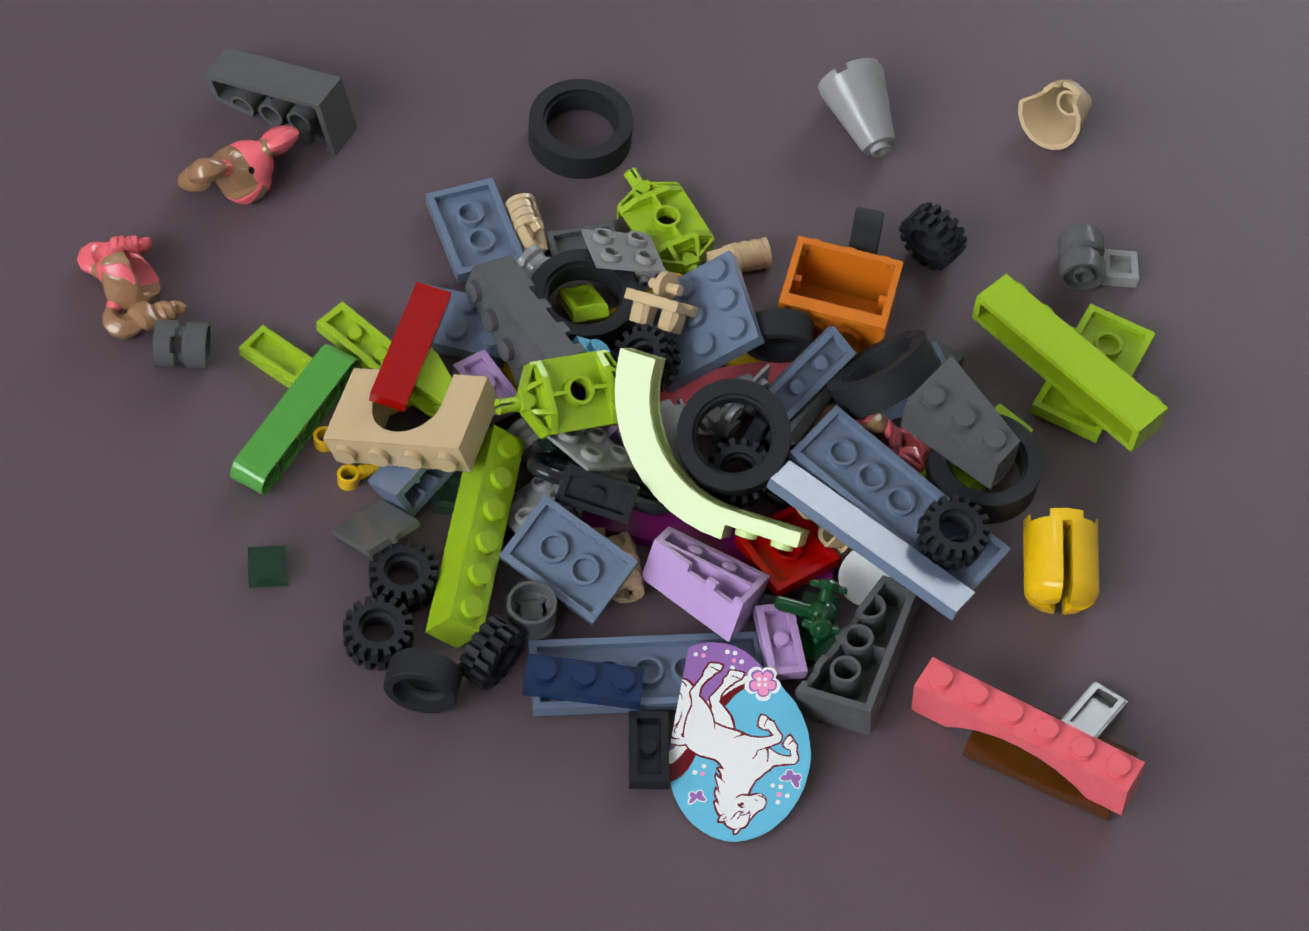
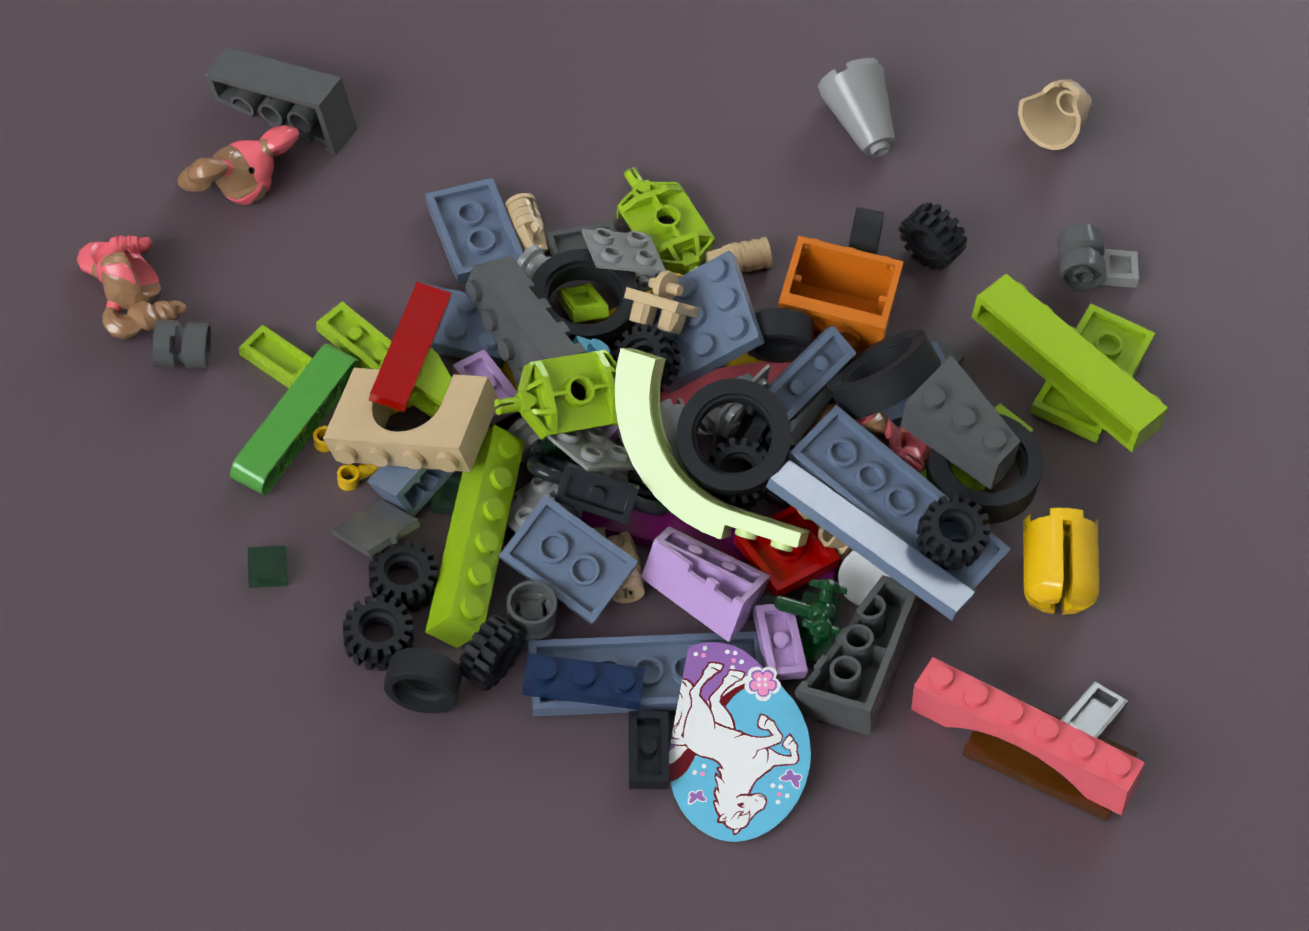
black tyre [528,79,633,179] -> none

